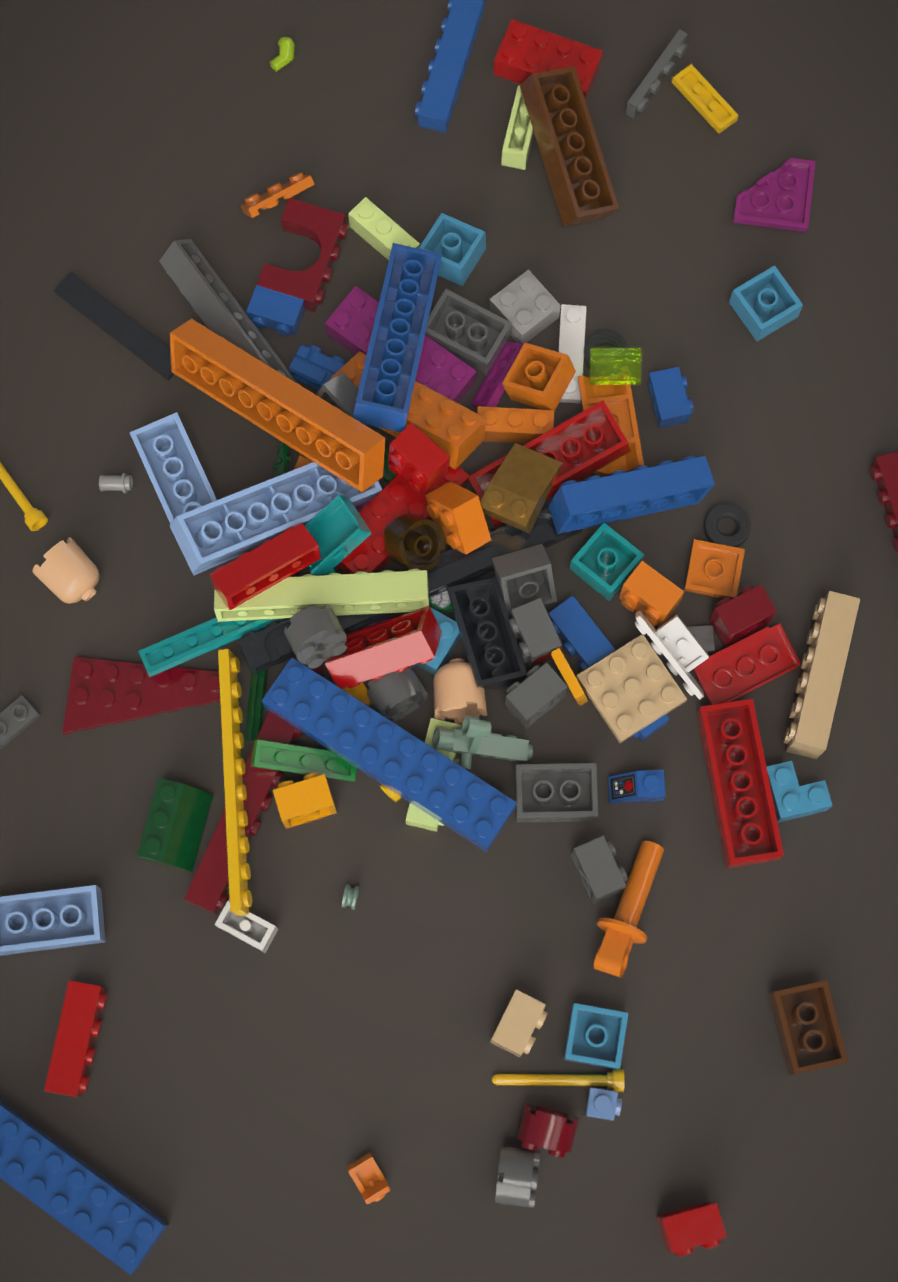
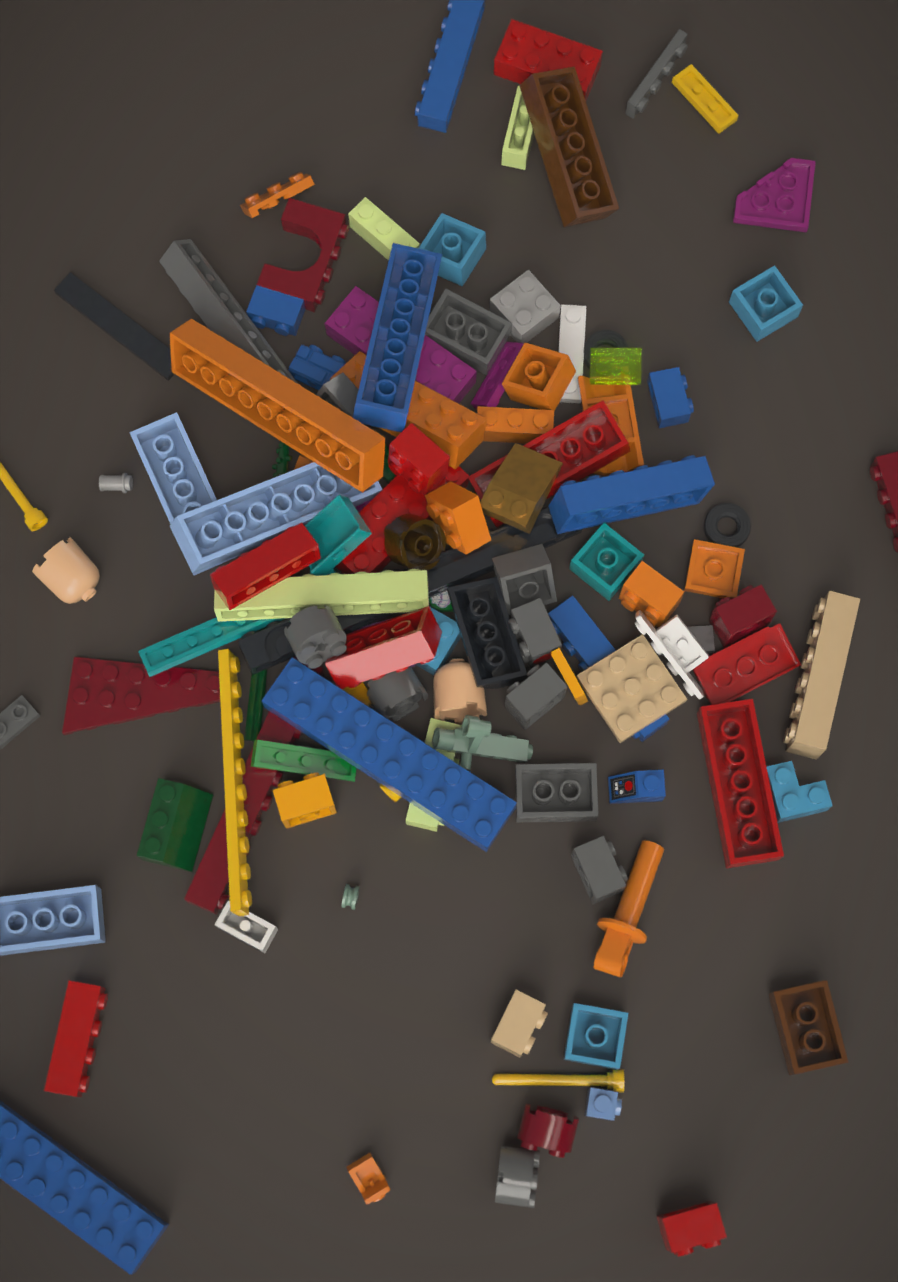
lime arm [269,37,295,72] -> none

